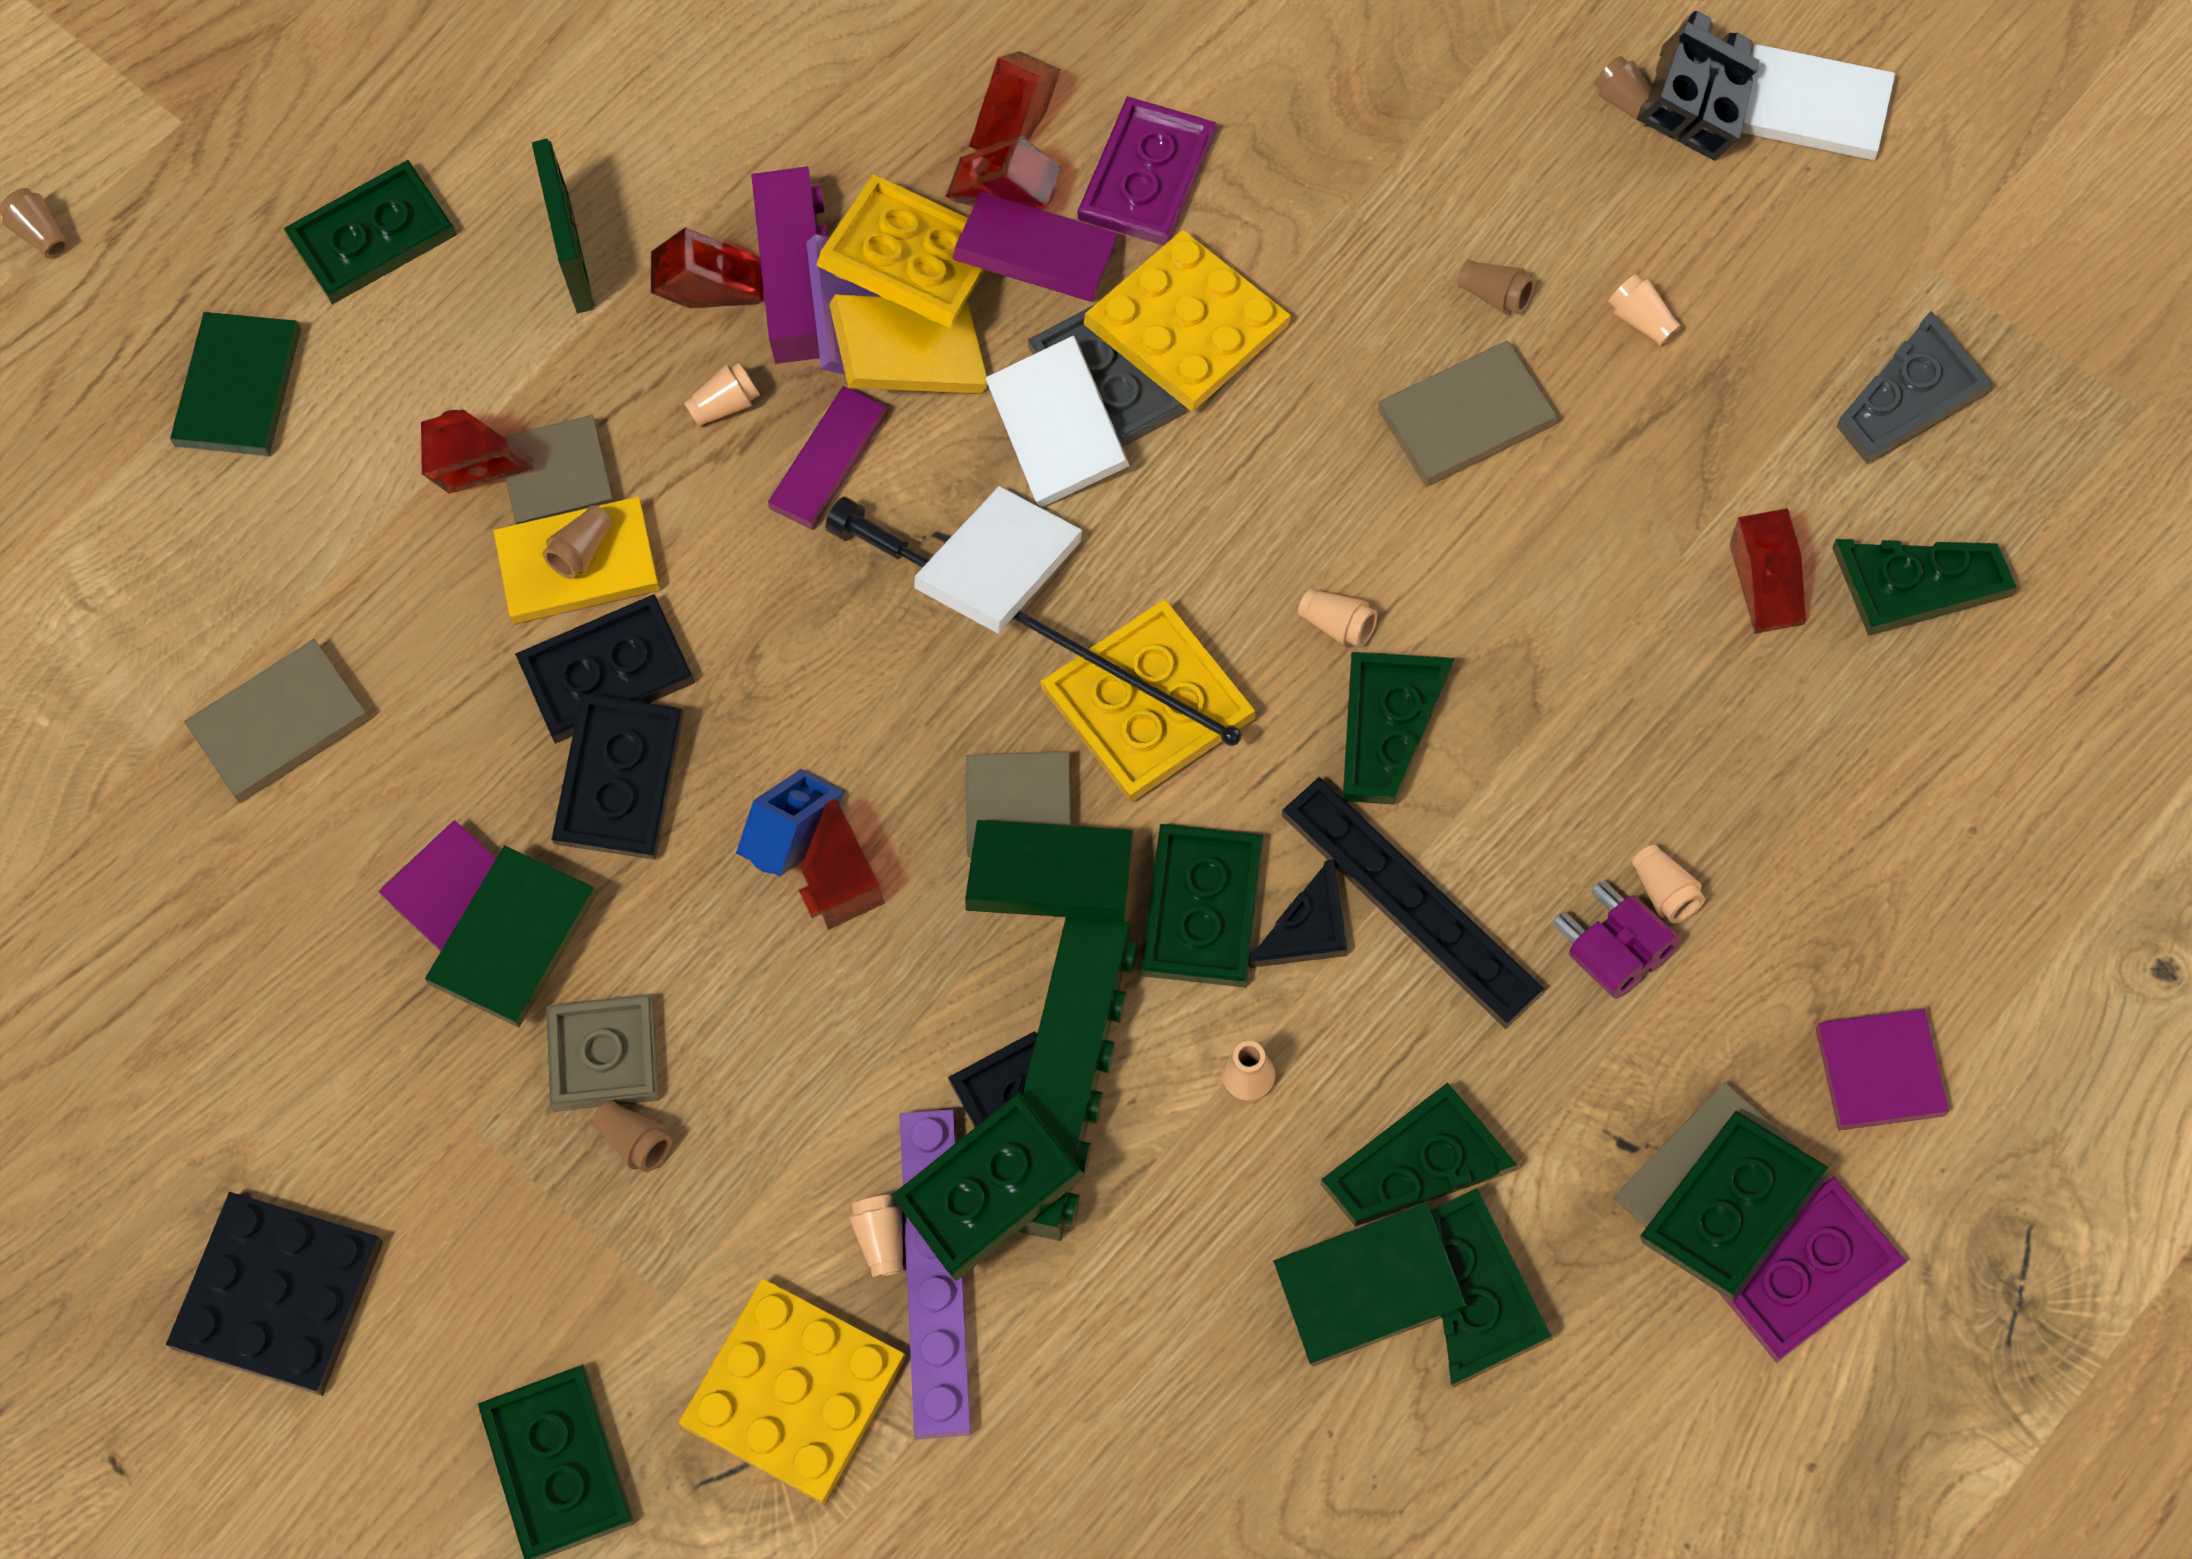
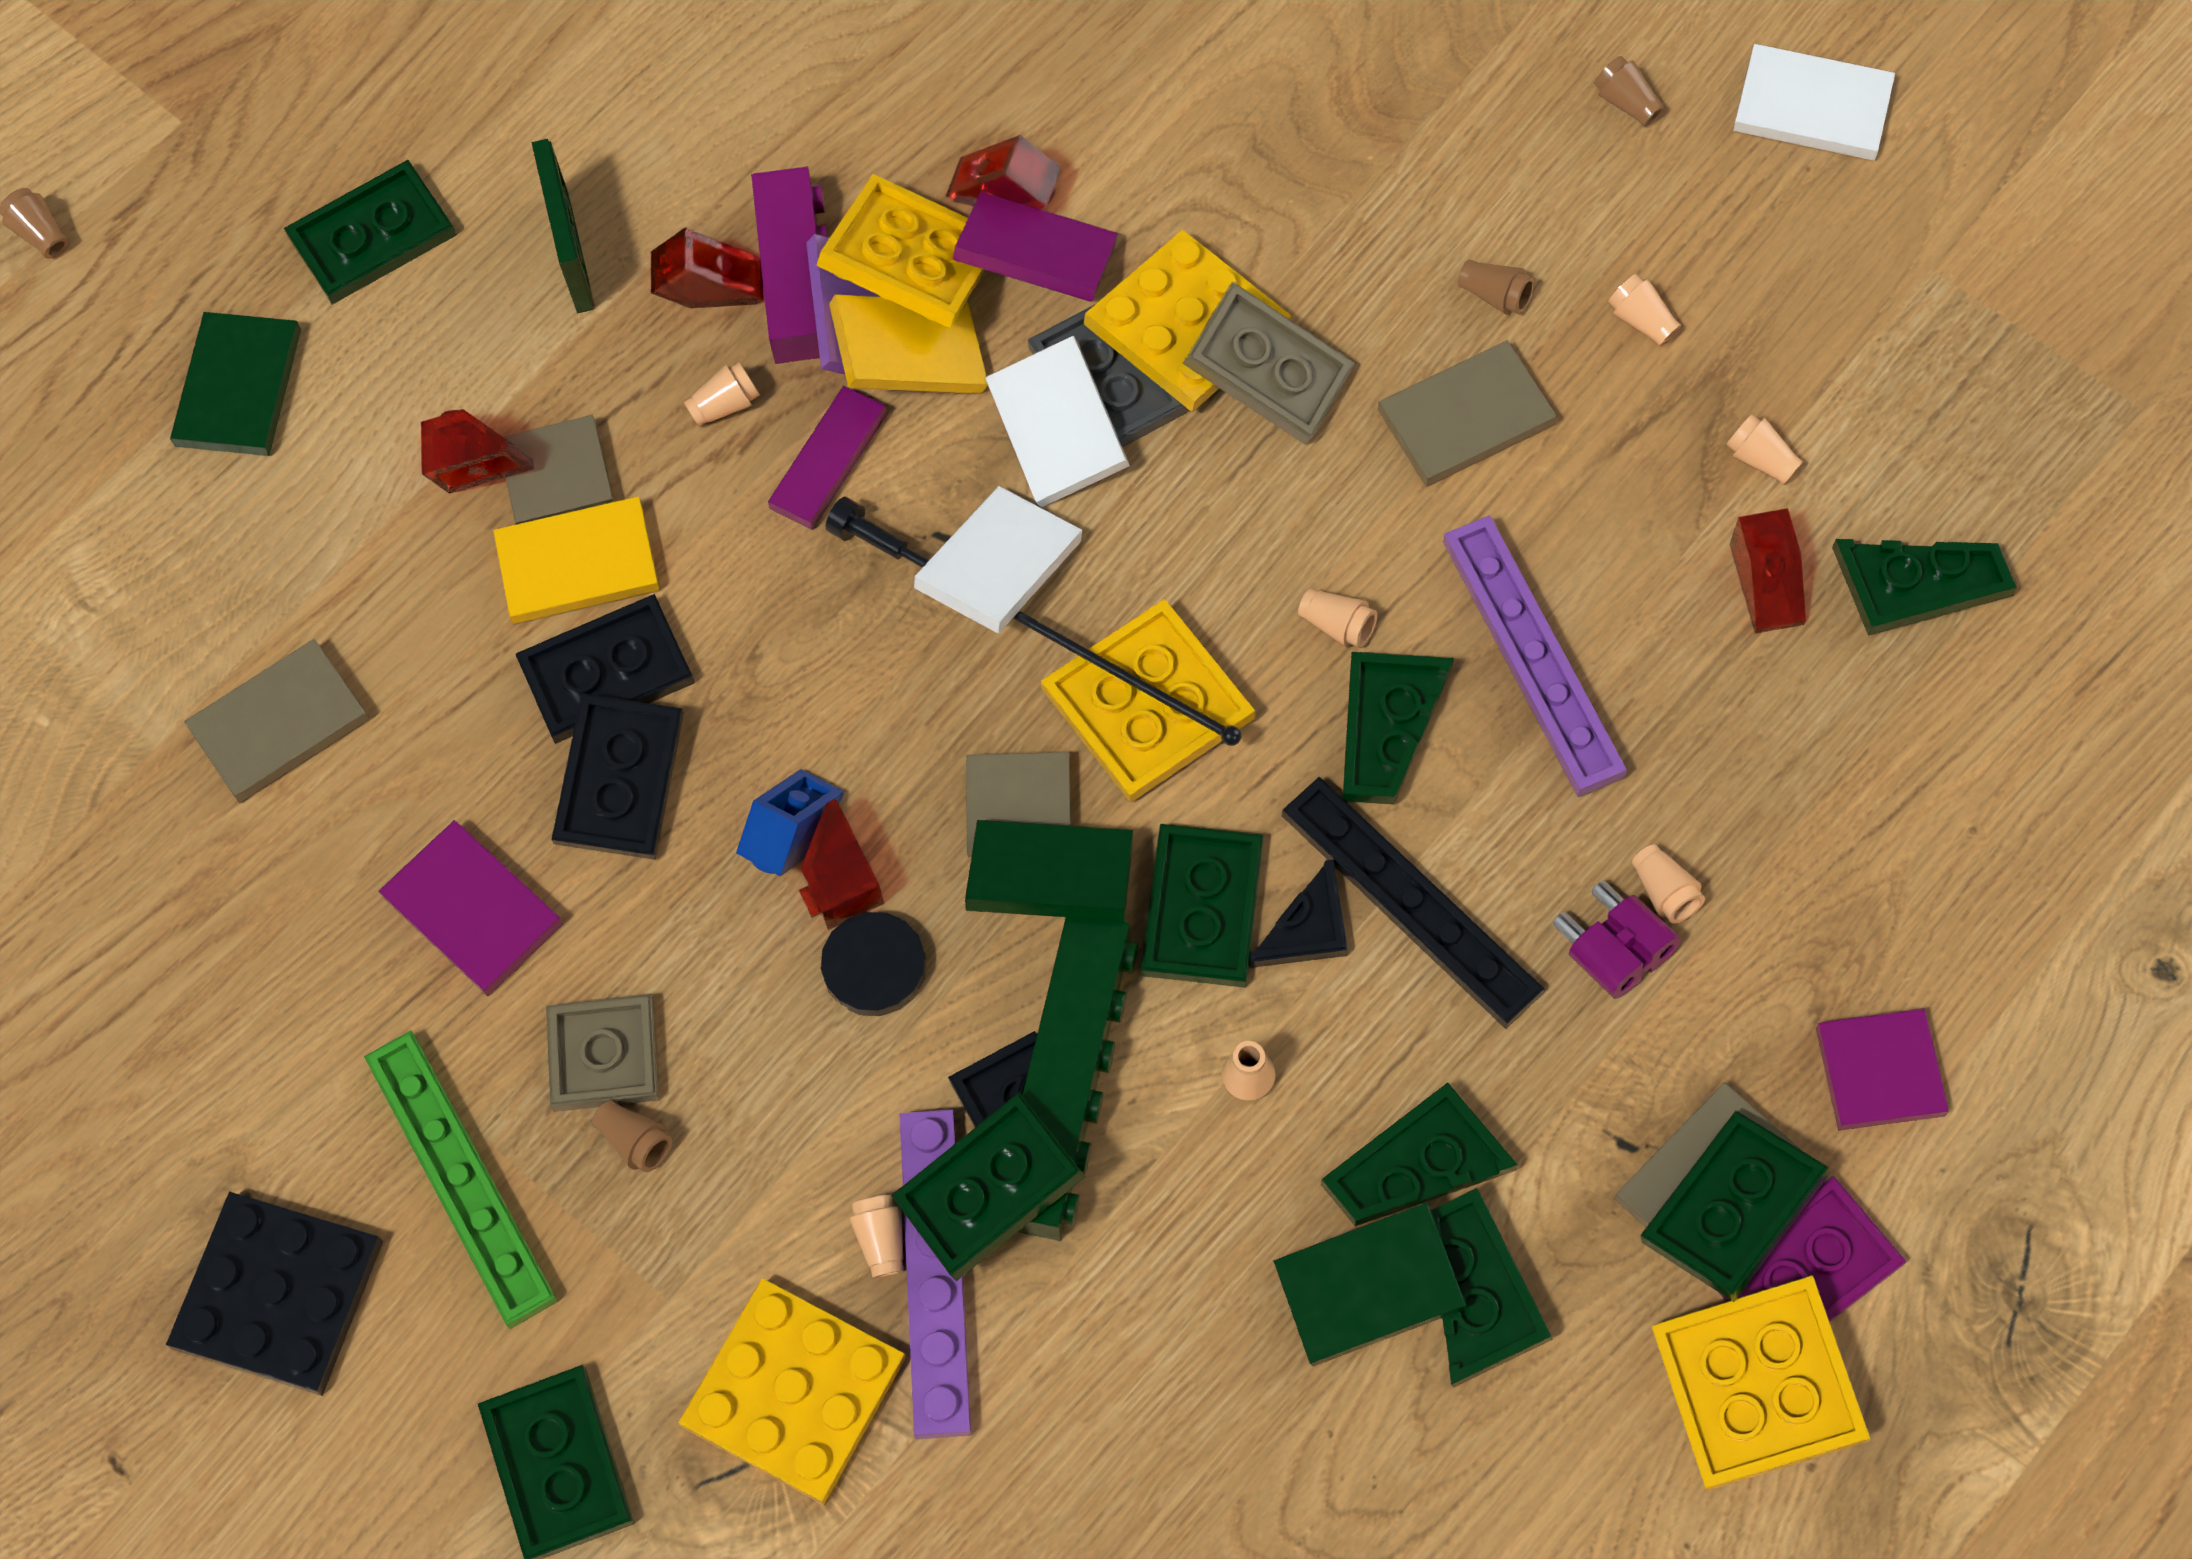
dark green tile [425,845,598,1028] -> none
medium nougat cone [543,505,613,579] -> none
clear red slope [969,51,1061,165] -> none
magenta tile [1077,96,1216,246] -> none
black hips [1636,11,1760,161] -> none
dark grey wing [1837,311,1992,464] -> none
none -> bright green tile [364,1030,558,1329]
none -> black tile [820,912,926,1016]
none -> dark tan tile [1182,282,1355,445]
none -> medium lavender plate [1443,515,1627,797]
none -> yellow plate [1651,1275,1871,1491]
none -> light nougat cone [1726,414,1803,485]

